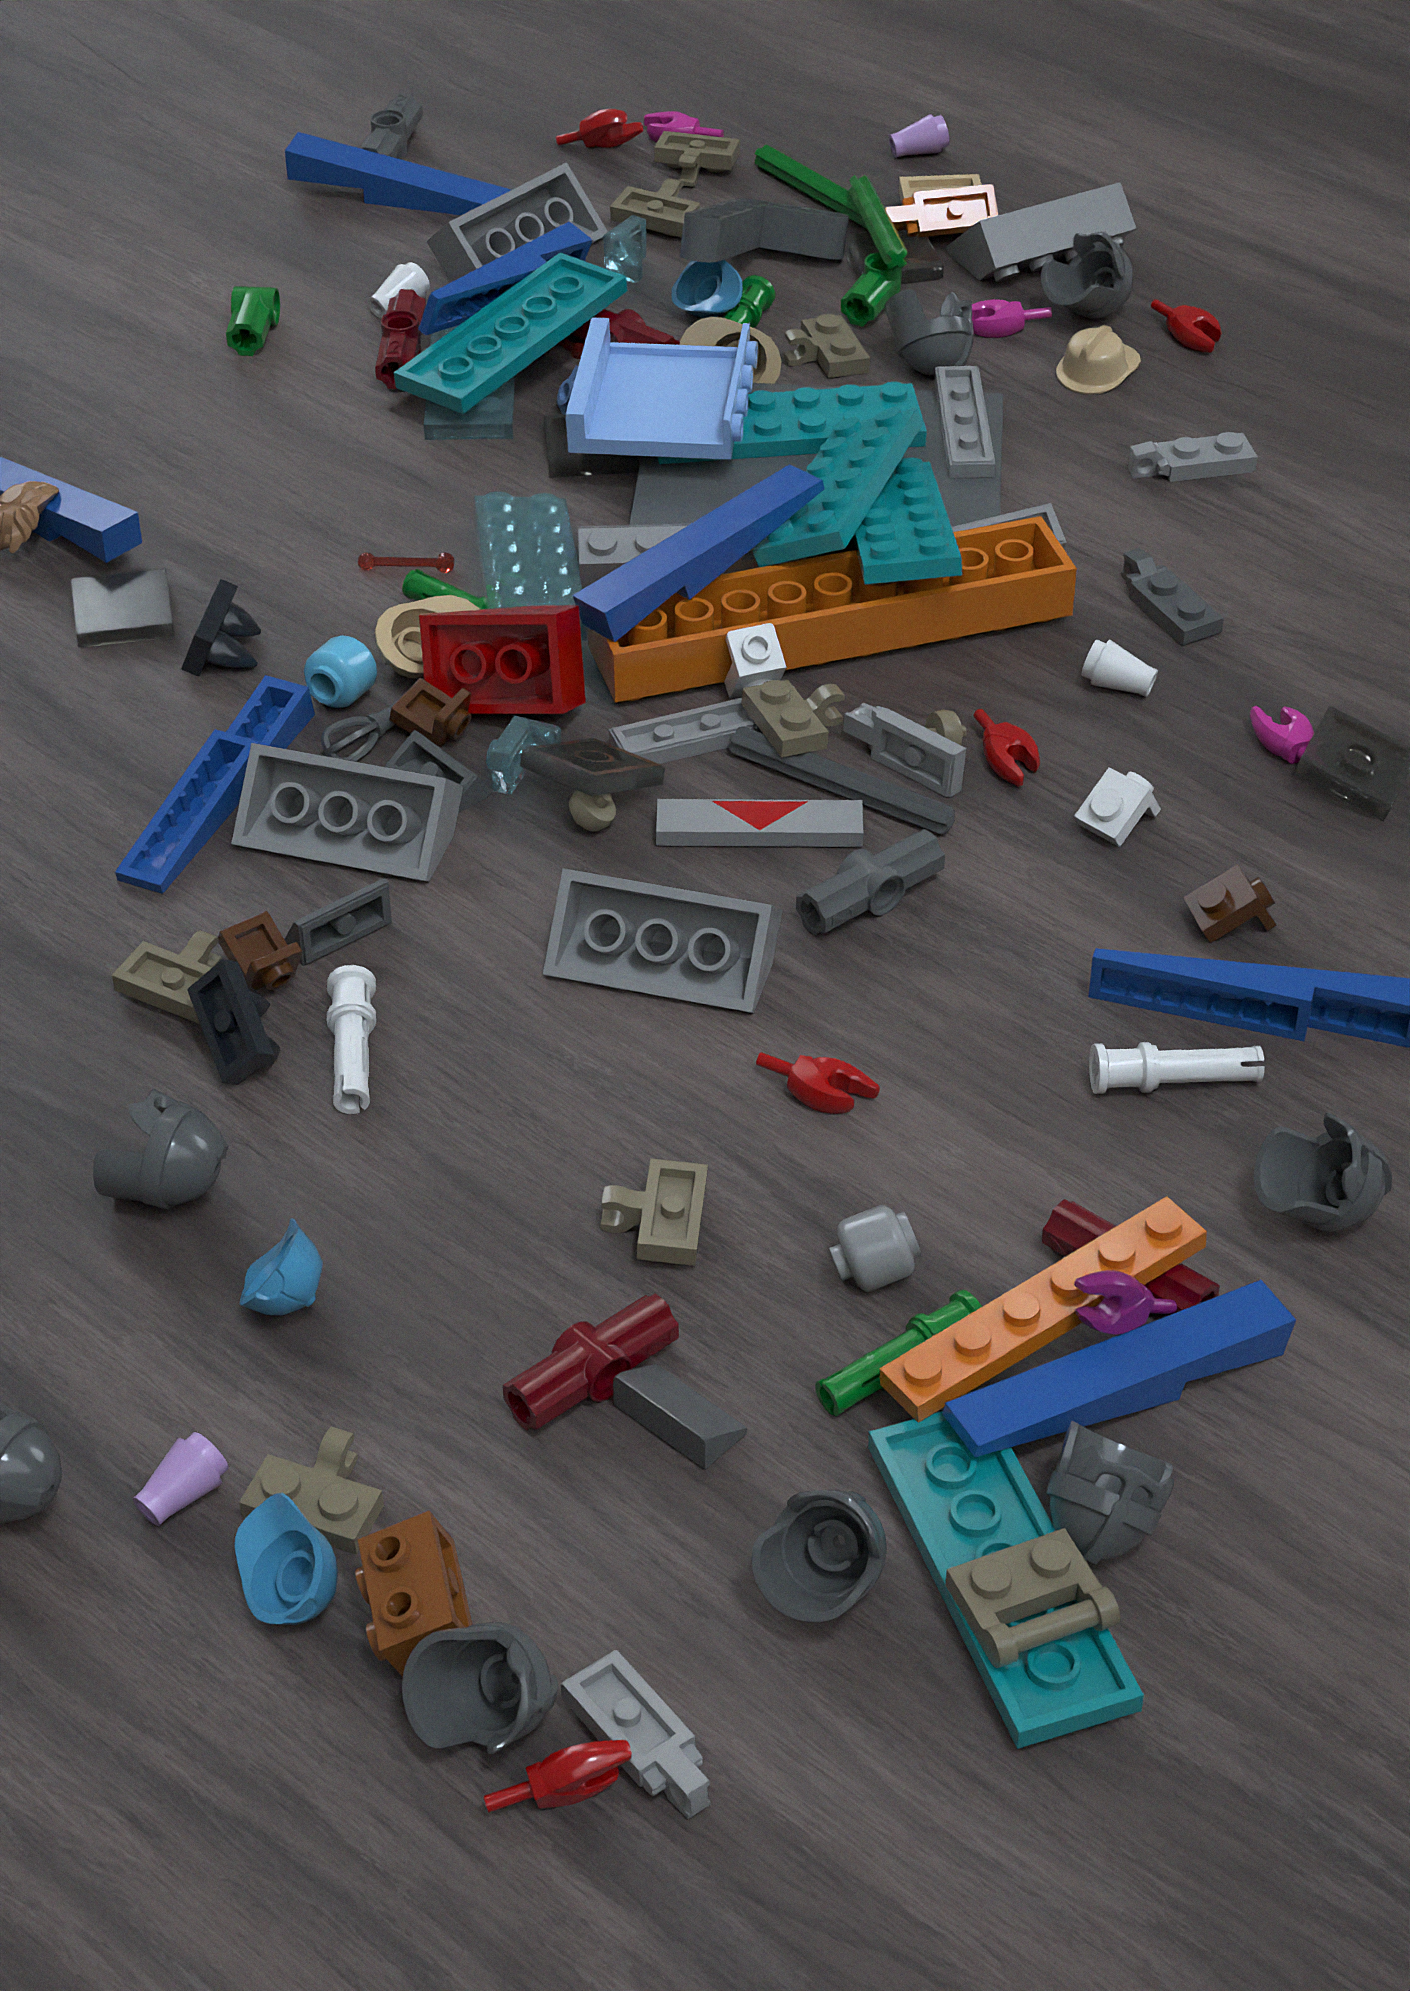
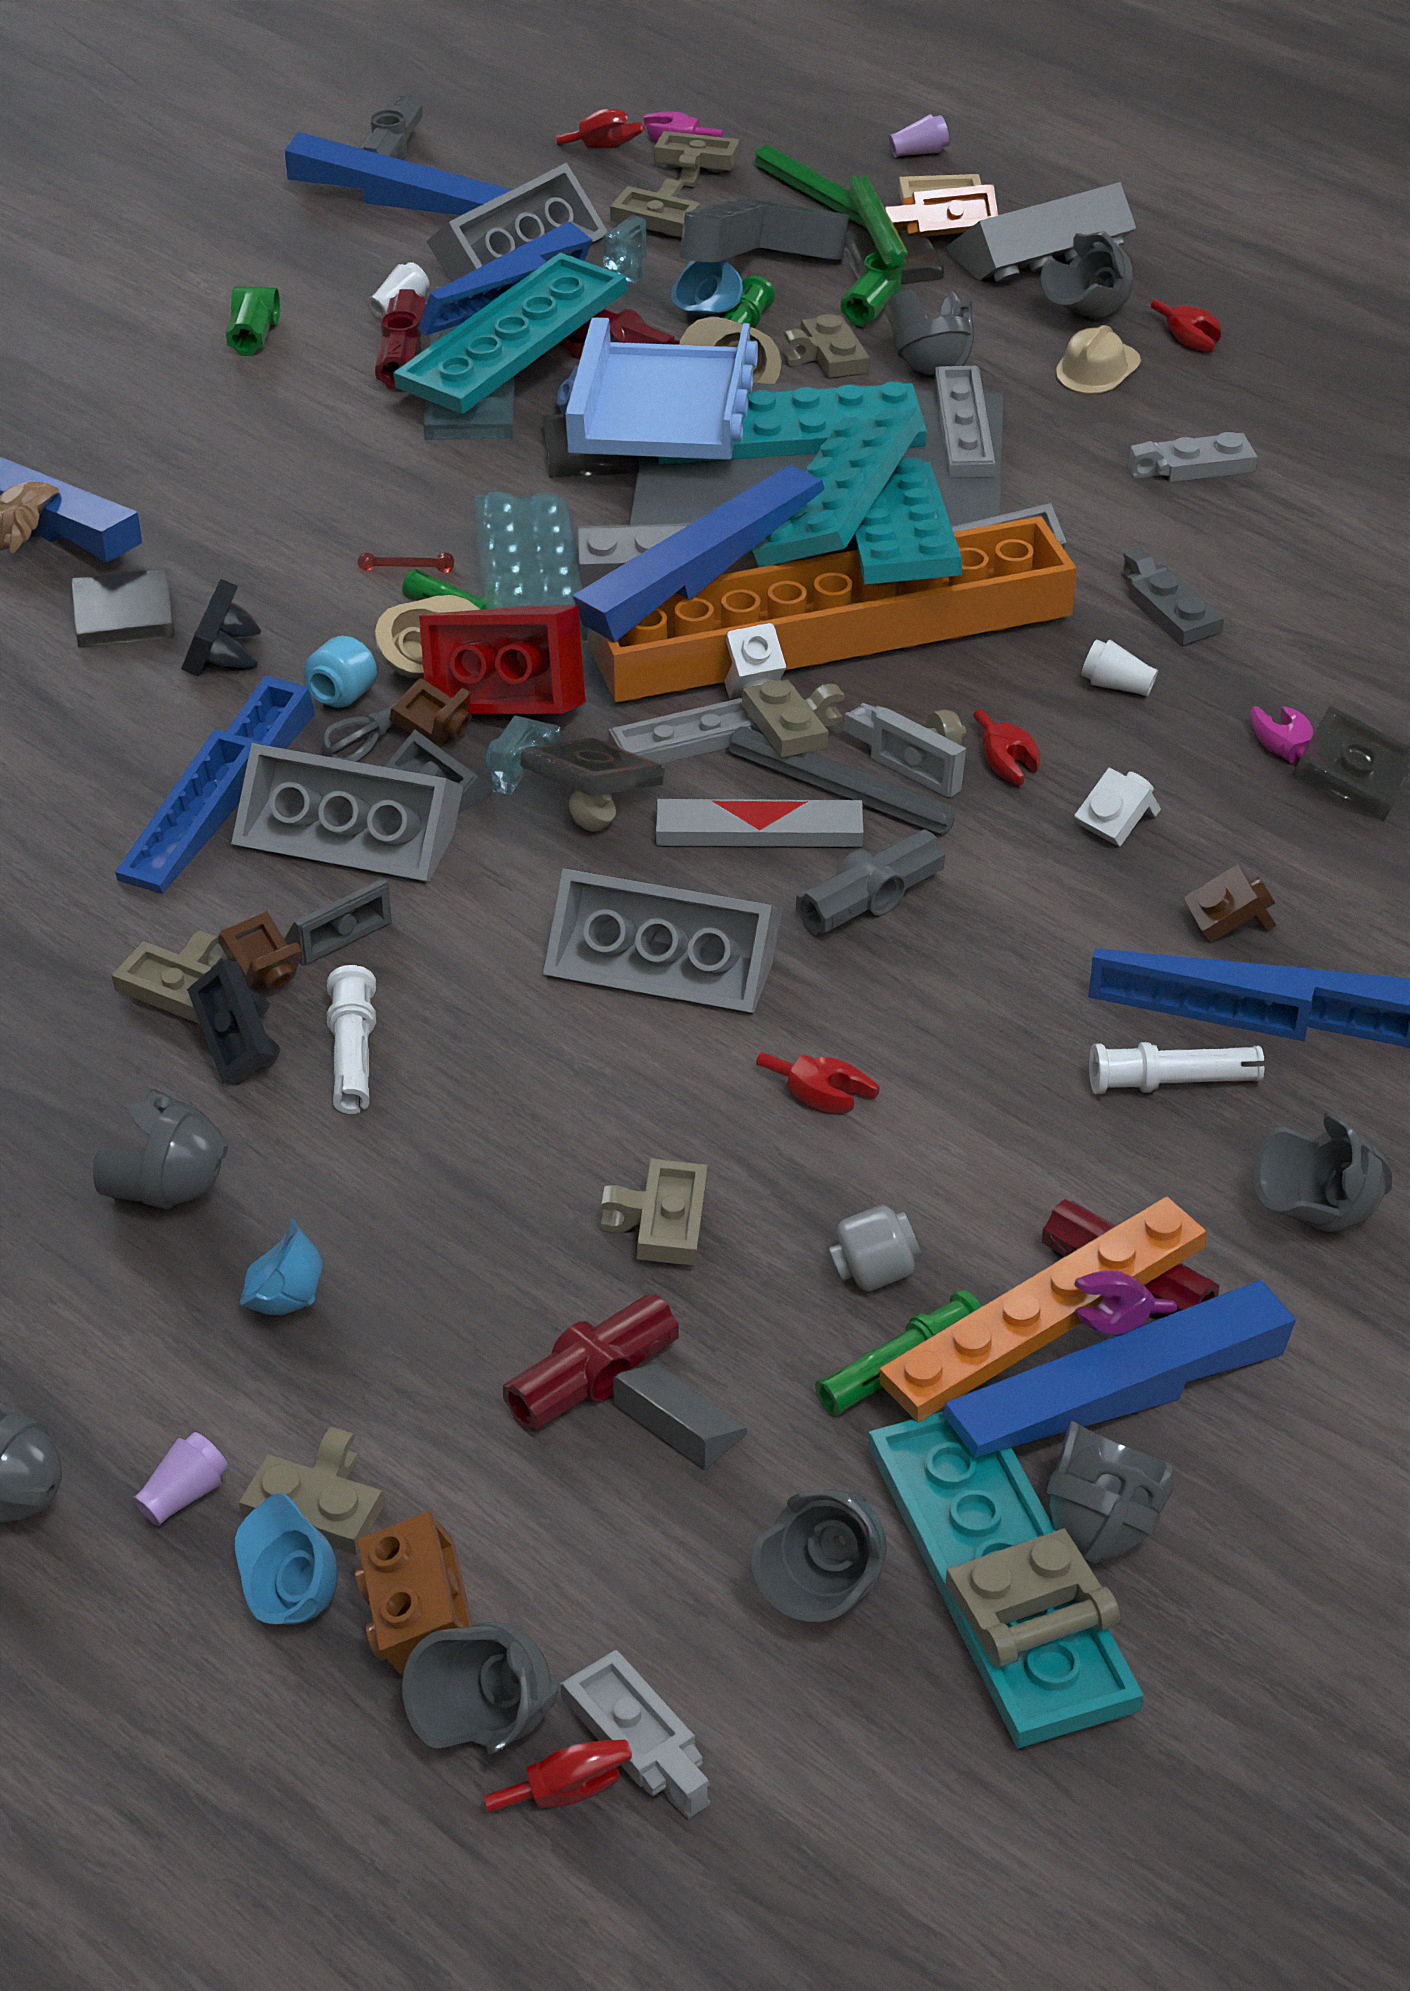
dark pink hand [972,299,1052,338] -> none

